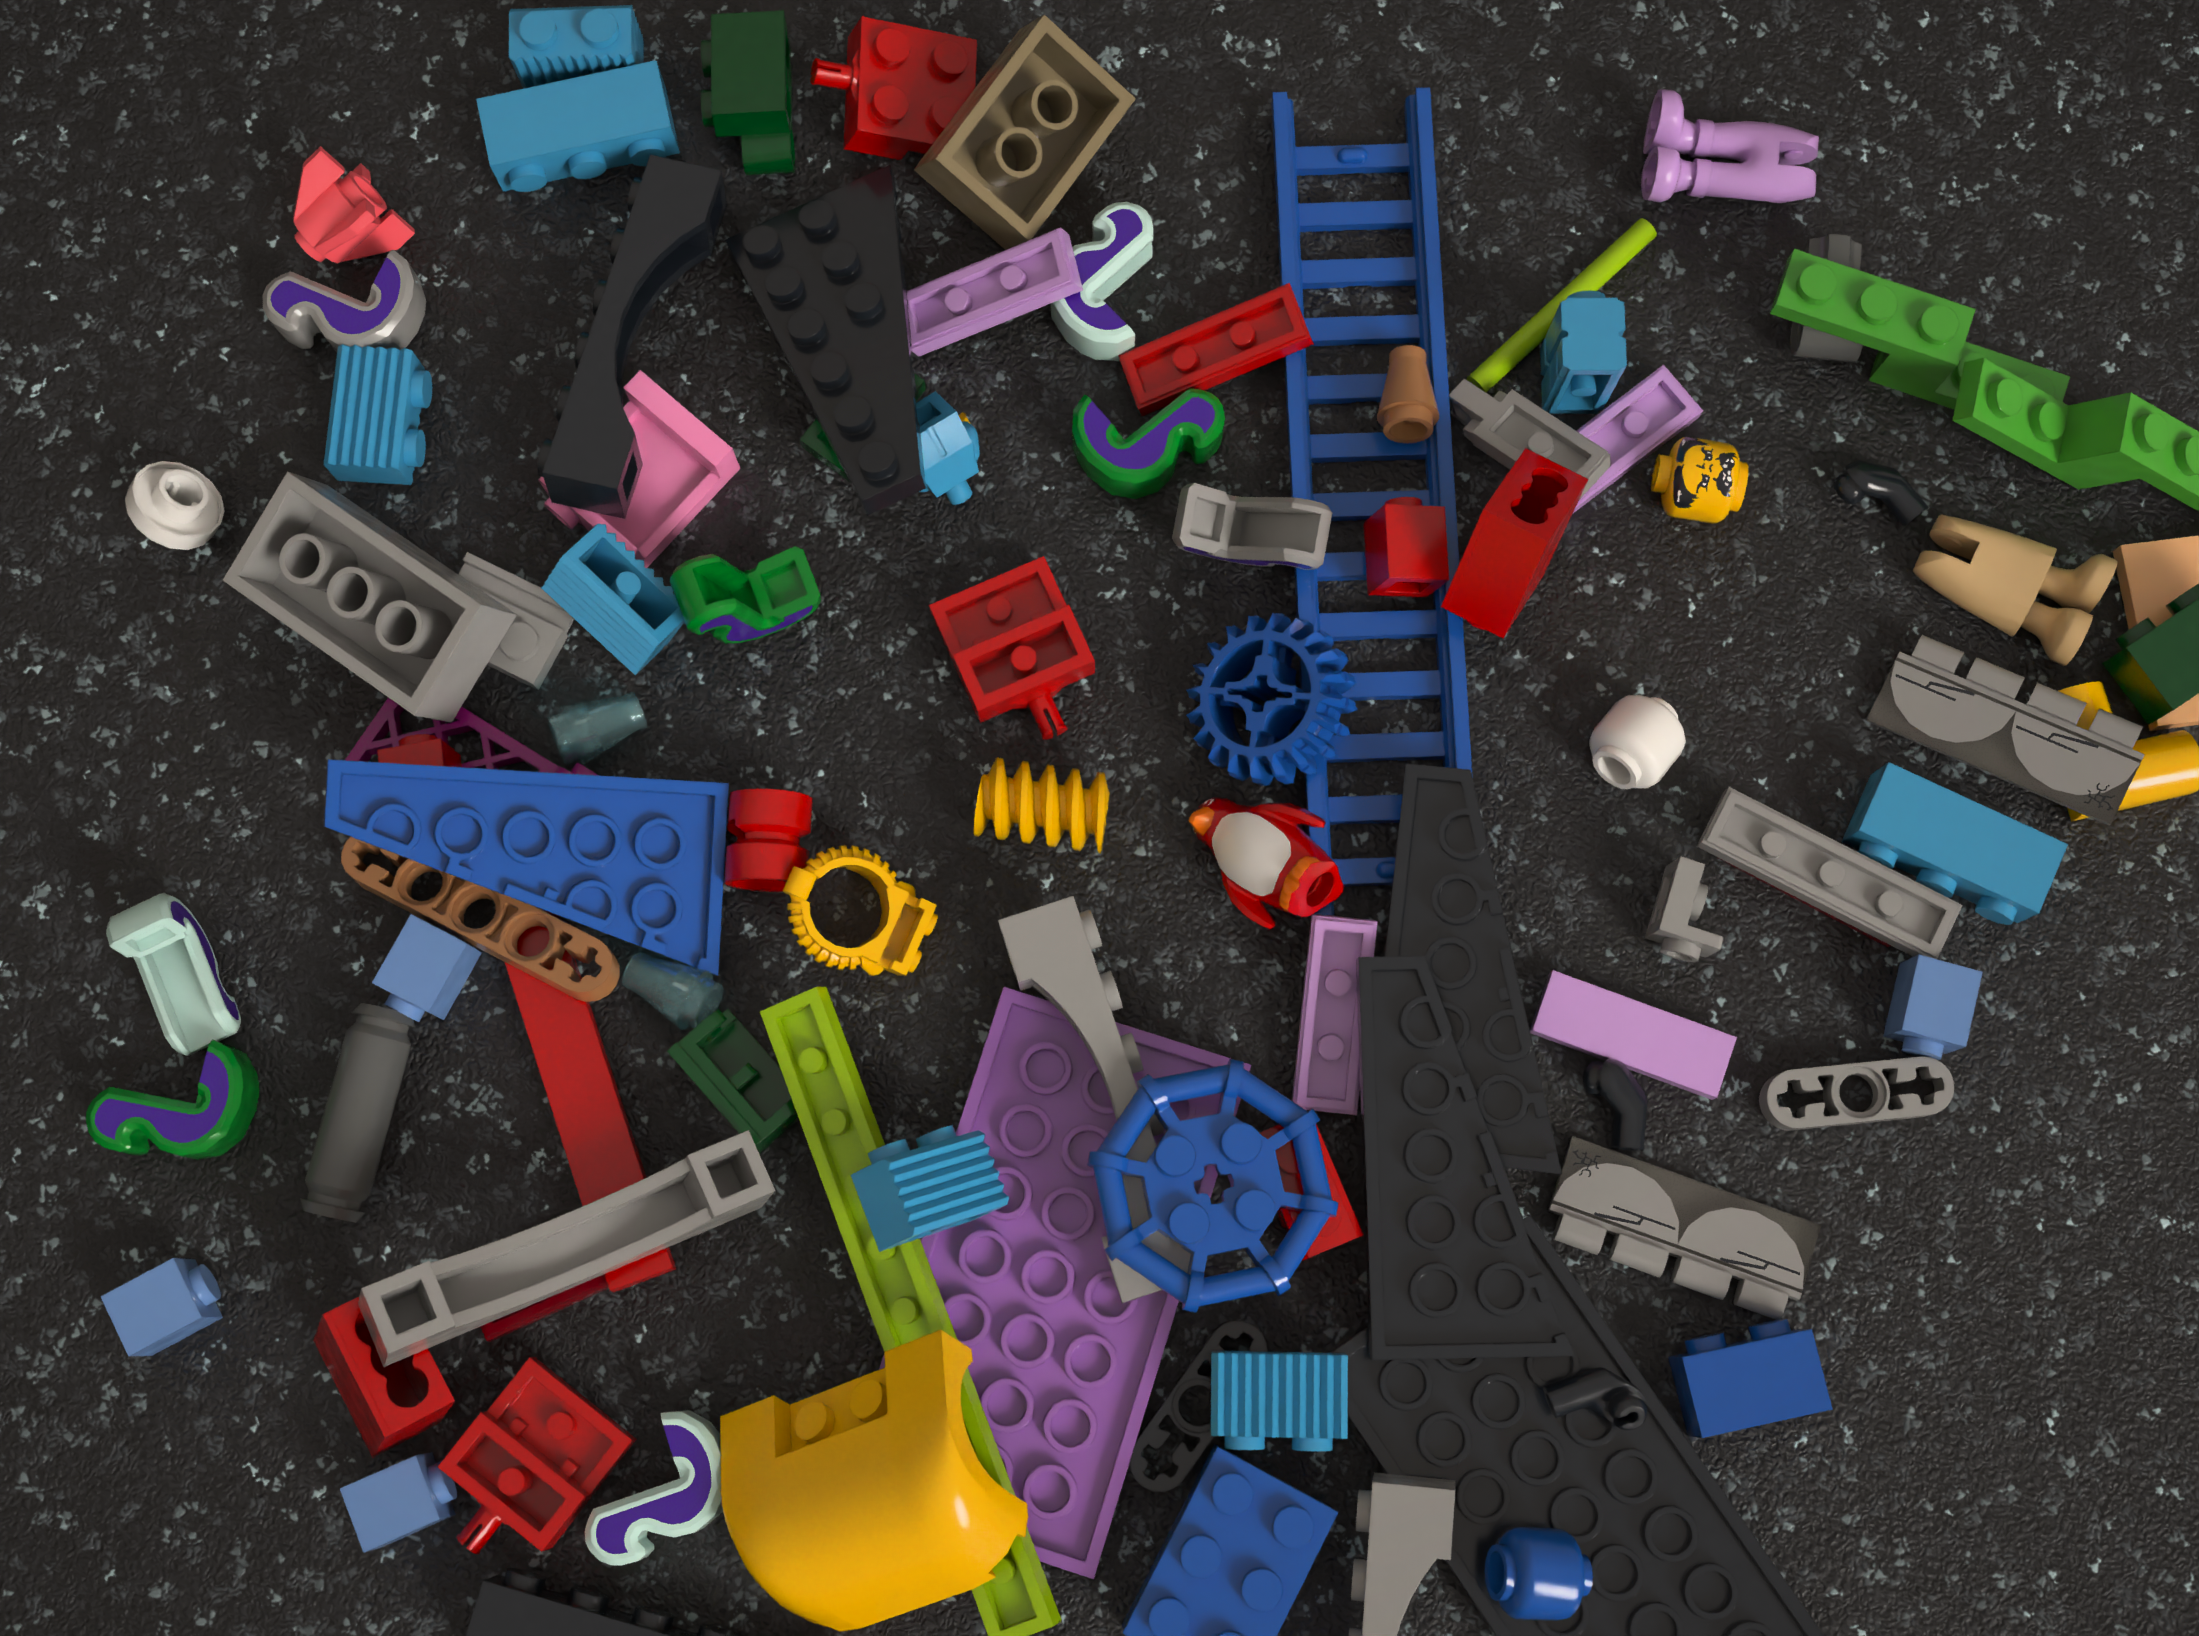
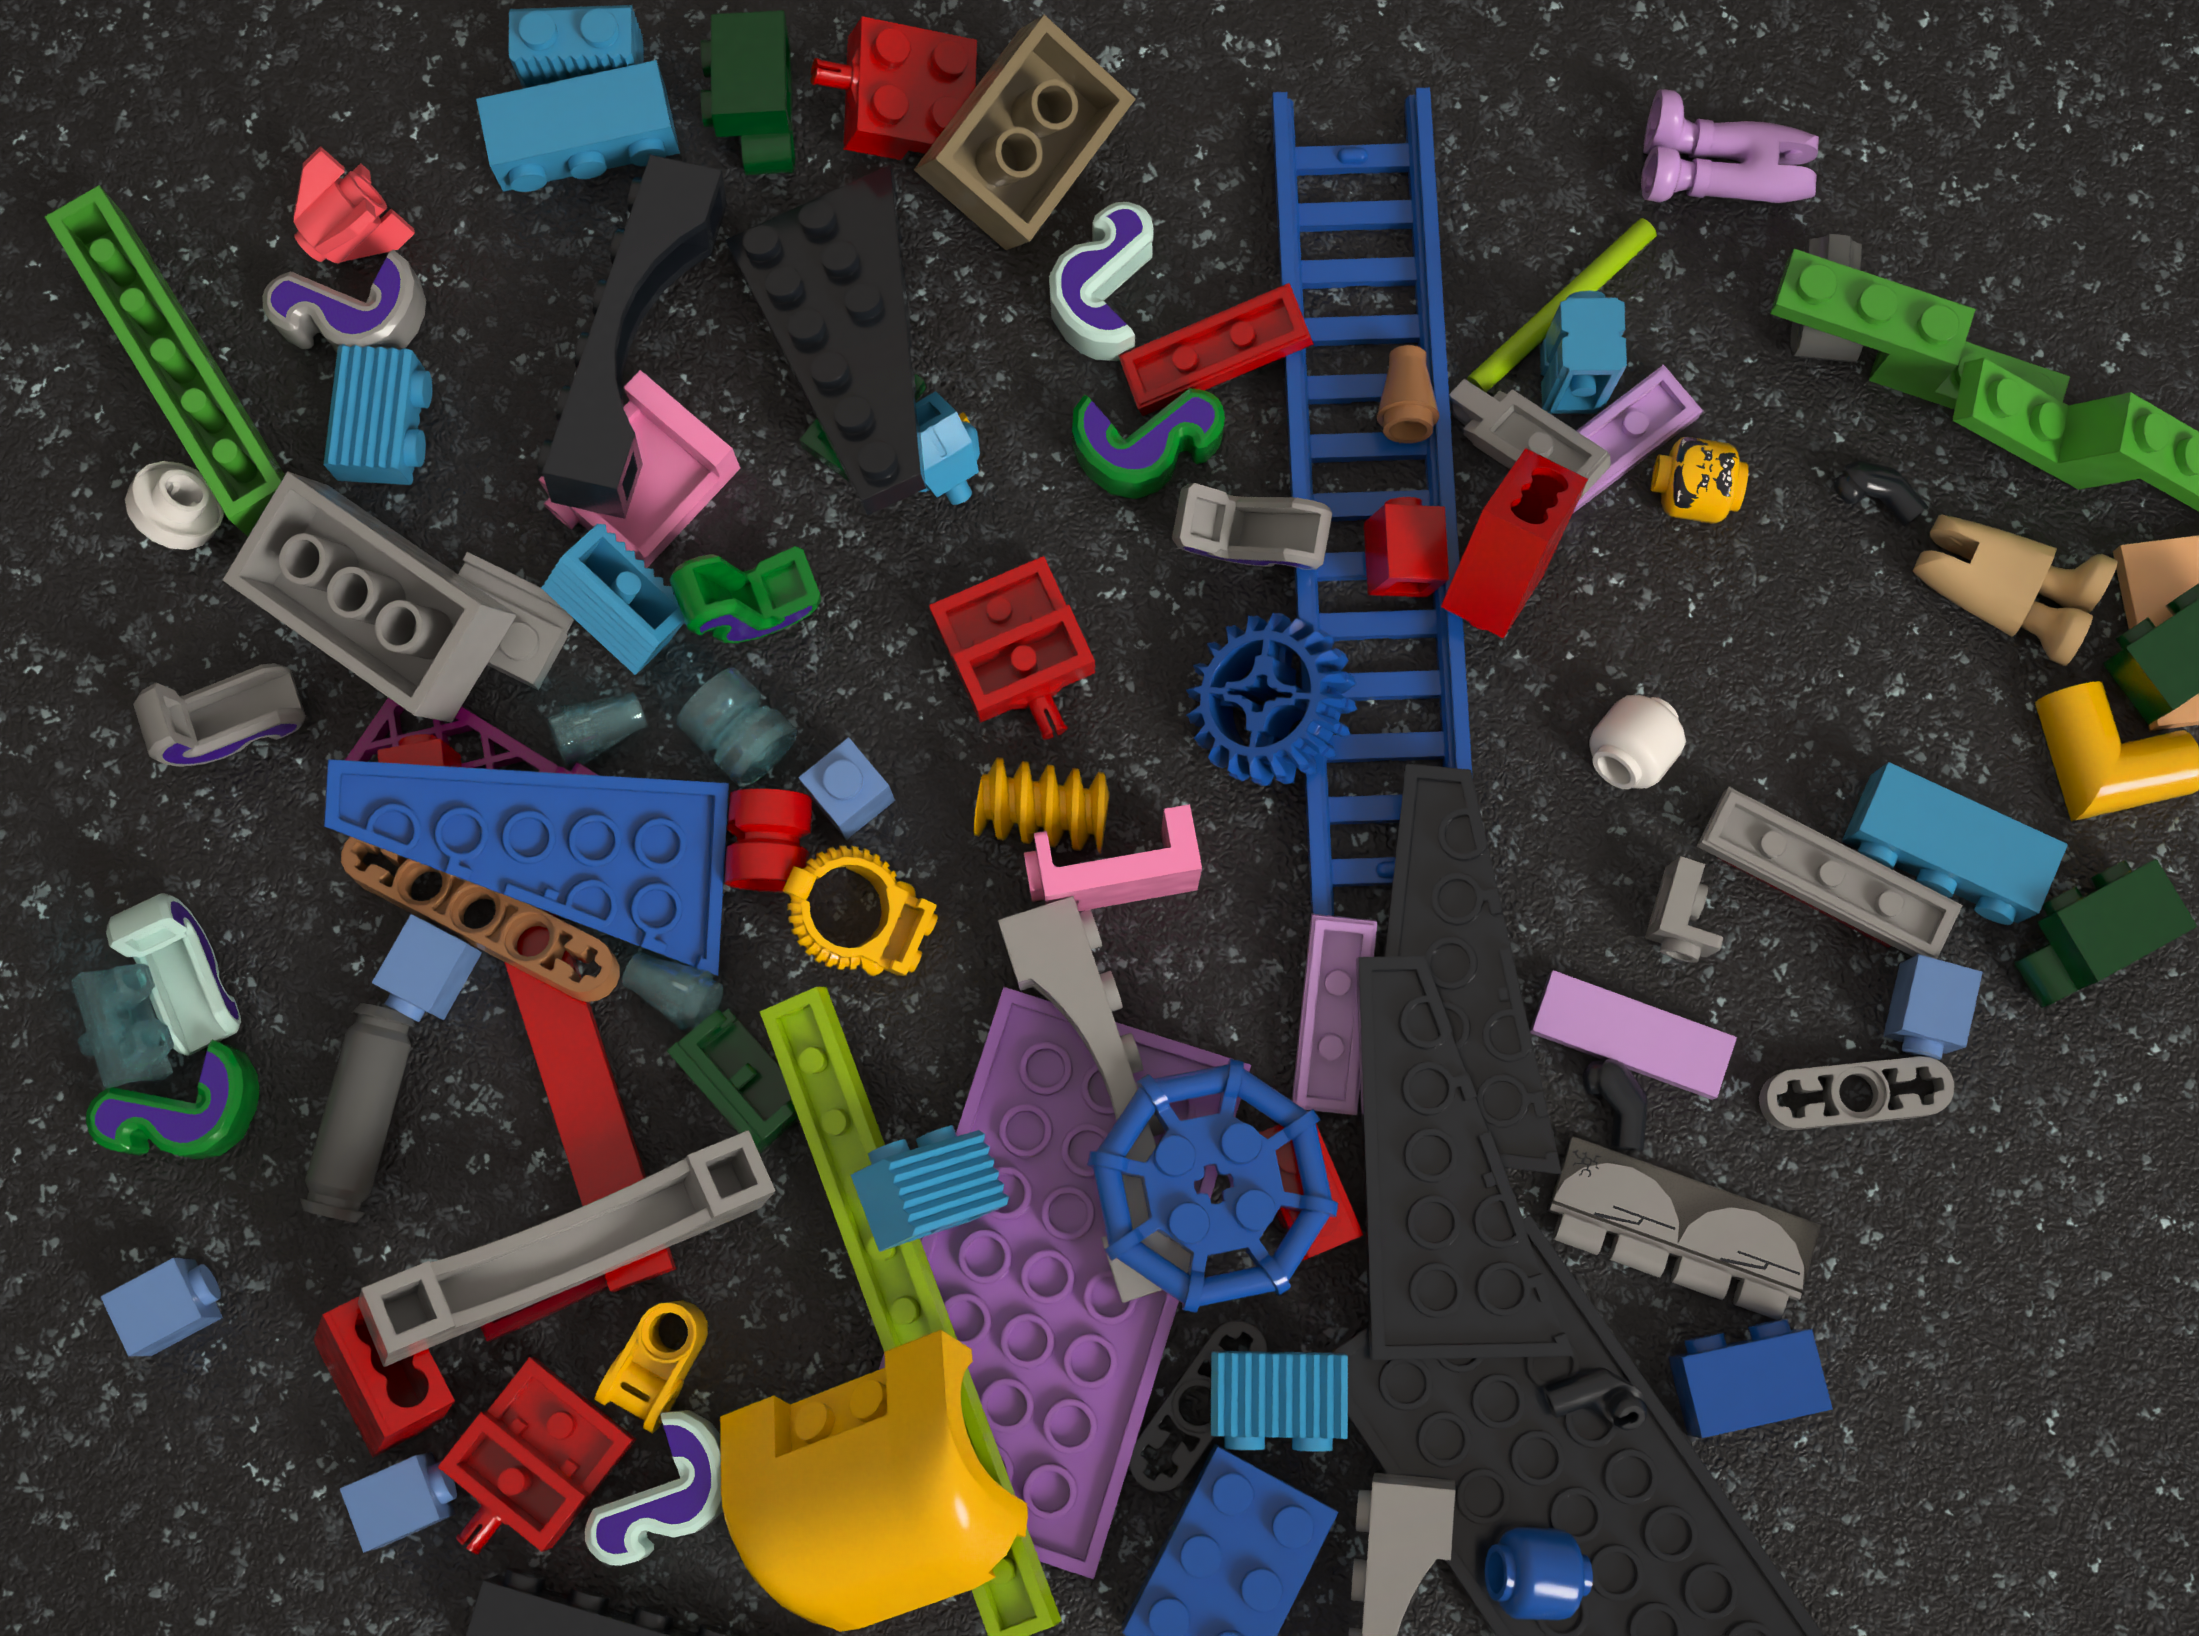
lavender tile [906,227,1083,357] -> none
animal [1188,797,1344,929] -> none
light grey windscreen [1867,635,2145,826] -> none
none -> bright green brick [45,185,285,537]
none -> clear light blue hips [71,964,174,1088]
none -> light grey animal [133,663,306,767]
none -> yellow piece [595,1301,708,1434]
none -> clear light blue wheel [676,668,798,788]
none -> medium blue brick [798,737,895,840]
none -> bright pink panel [1024,804,1202,911]
none -> dark green hinge [2014,858,2198,1008]

